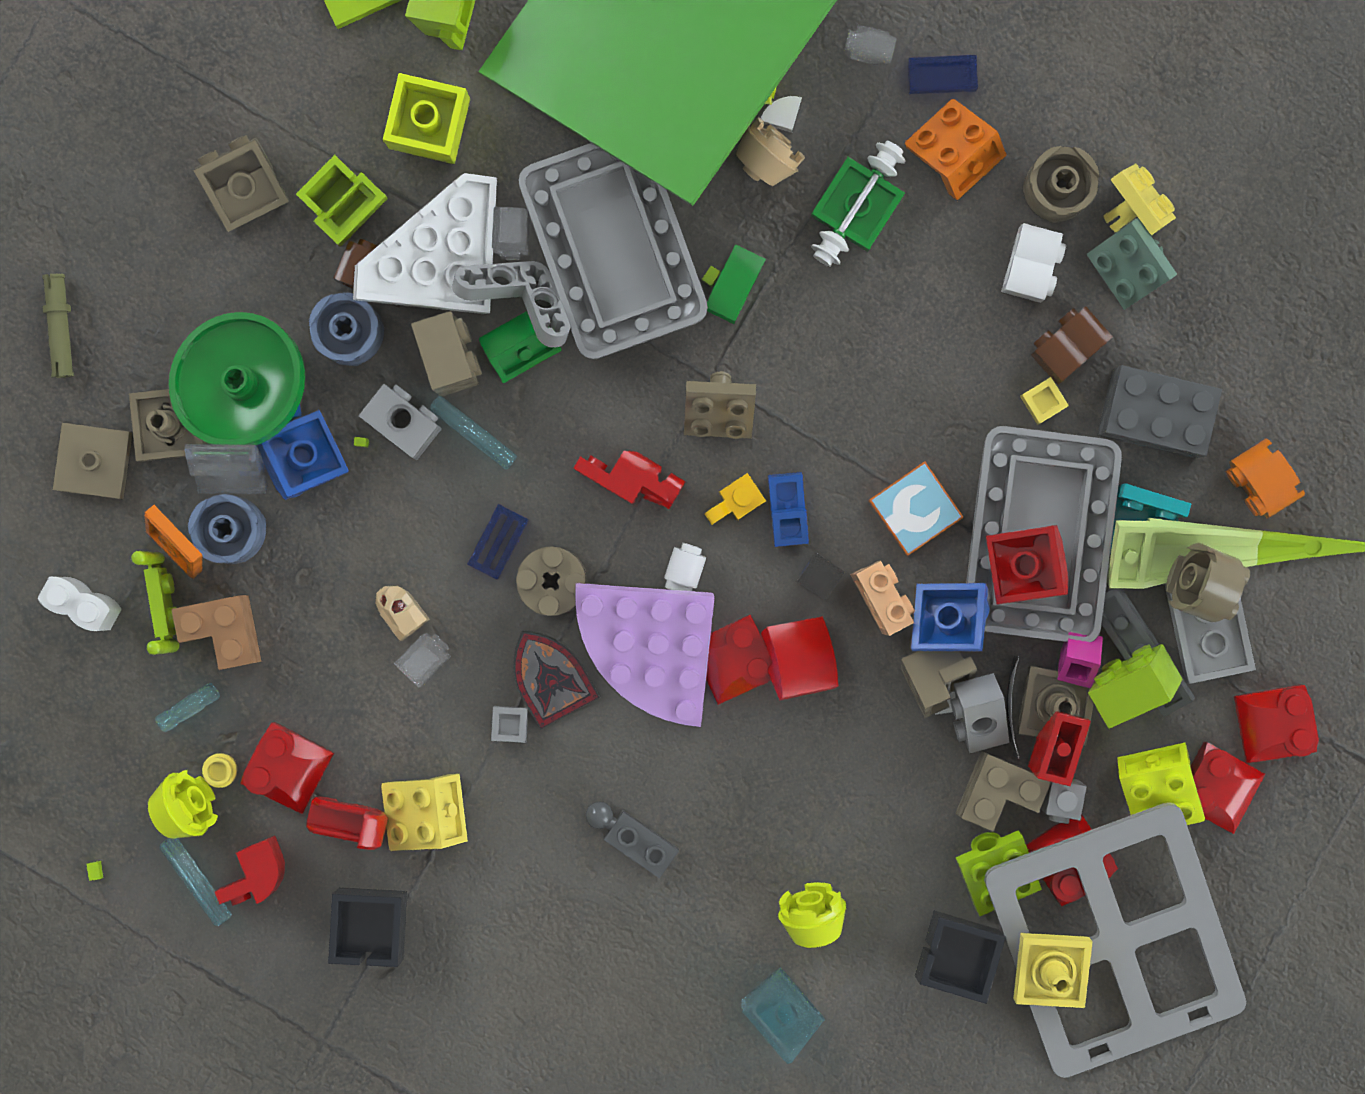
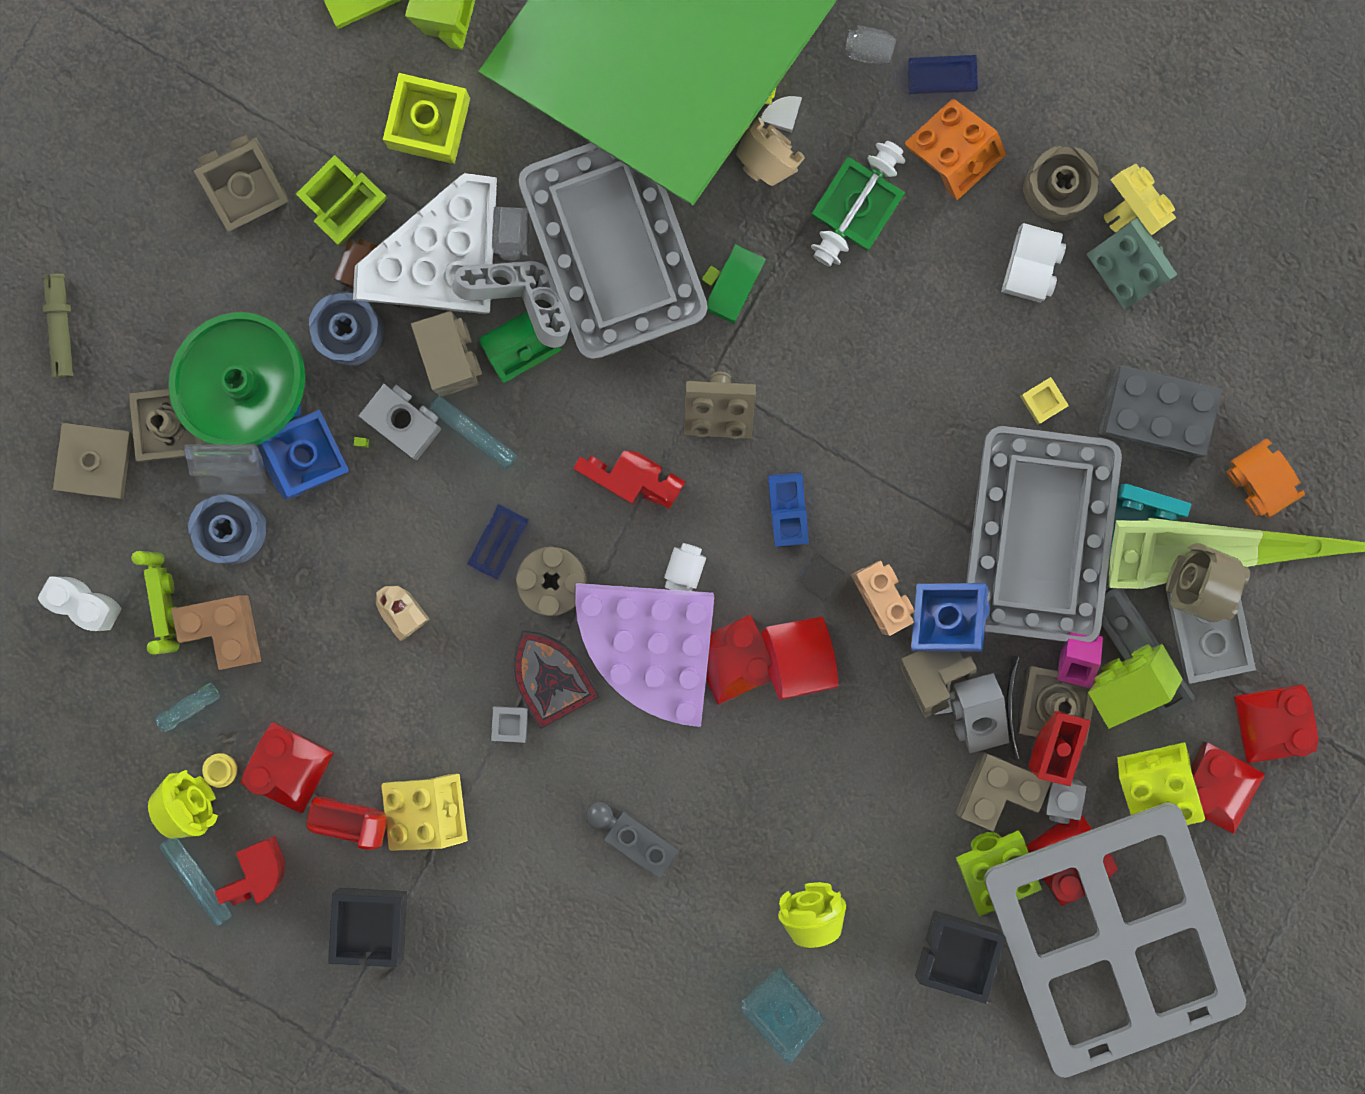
lime piece [87,861,103,881] -> none
orange tile [144,505,202,579] -> none
clear brick [394,633,451,688] -> none
yellow plate [705,473,766,525] -> none
medium azure tile [868,462,963,556] -> none
red slope [986,525,1068,604] -> none
light yellow plate [1013,933,1093,1008] -> none
reddish brown brick [1031,306,1113,385] -> none

